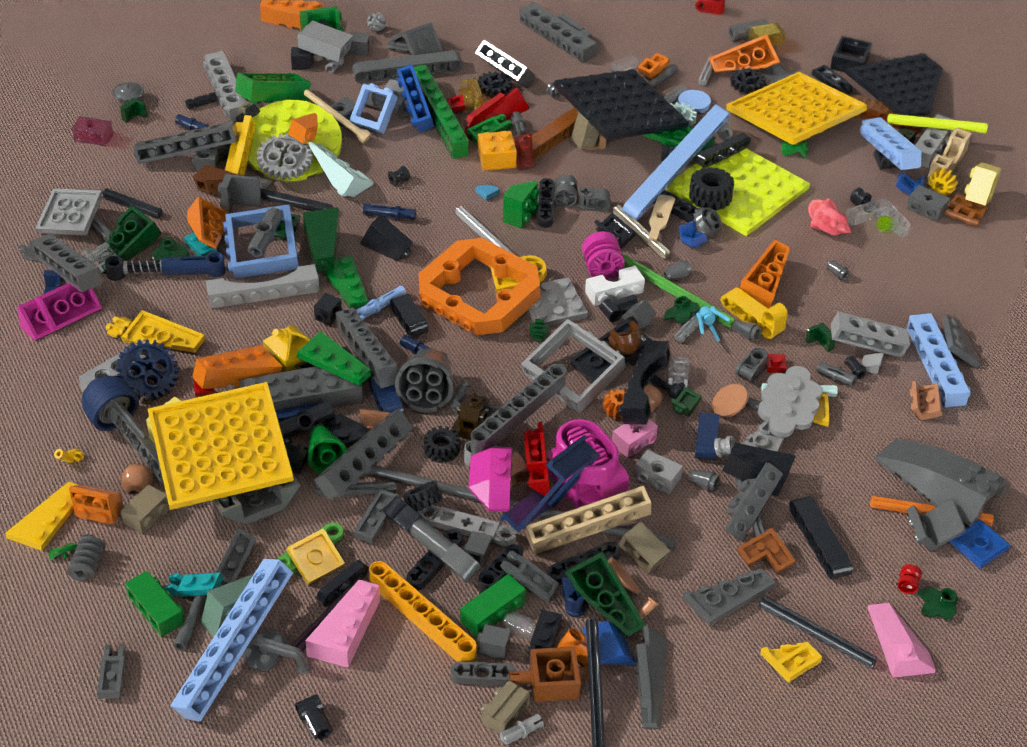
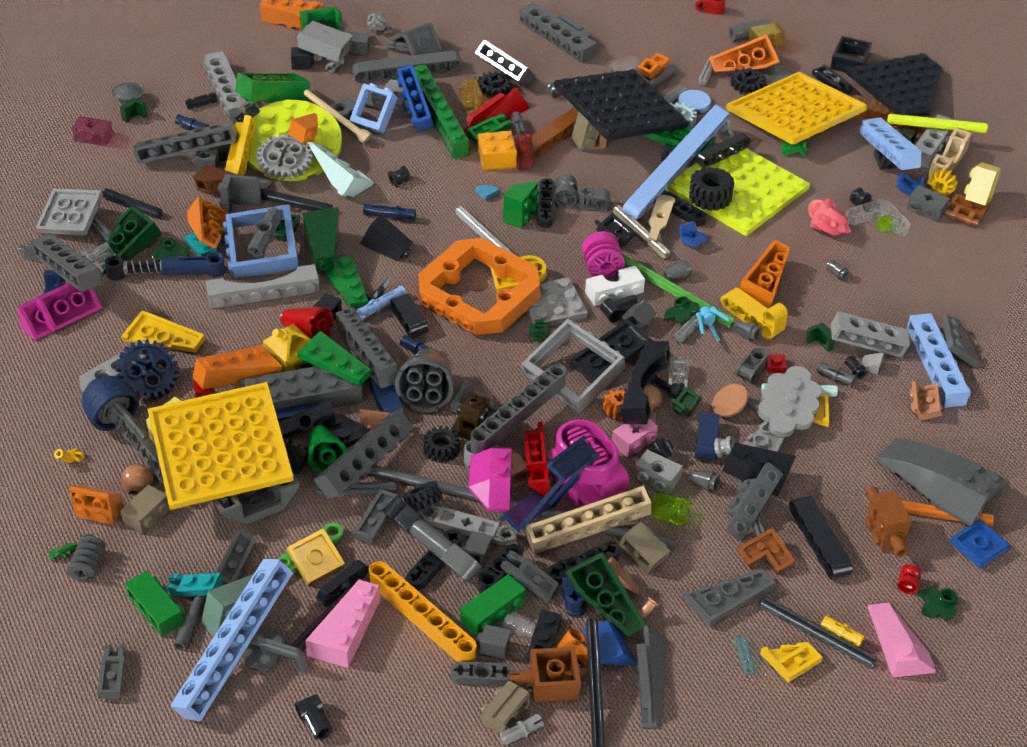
yellow wing [5,482,78,551] -> none
yellow piece [106,316,132,338] -> none
red plate [447,94,466,113] -> none
reddish brown cap [608,321,641,355] -> none
dark grey piece [693,207,721,238] -> none
dark grey bracket [907,500,966,551] -> none
none -> red cone [280,307,334,339]
none -> black bar [366,278,390,303]
none -> black gear [649,437,674,458]
none -> clear neon green piece [651,493,691,525]
none -> clear light blue axle [734,635,756,675]
none -> yellow pin [821,615,866,647]
none -> dark orange brick [865,486,912,557]

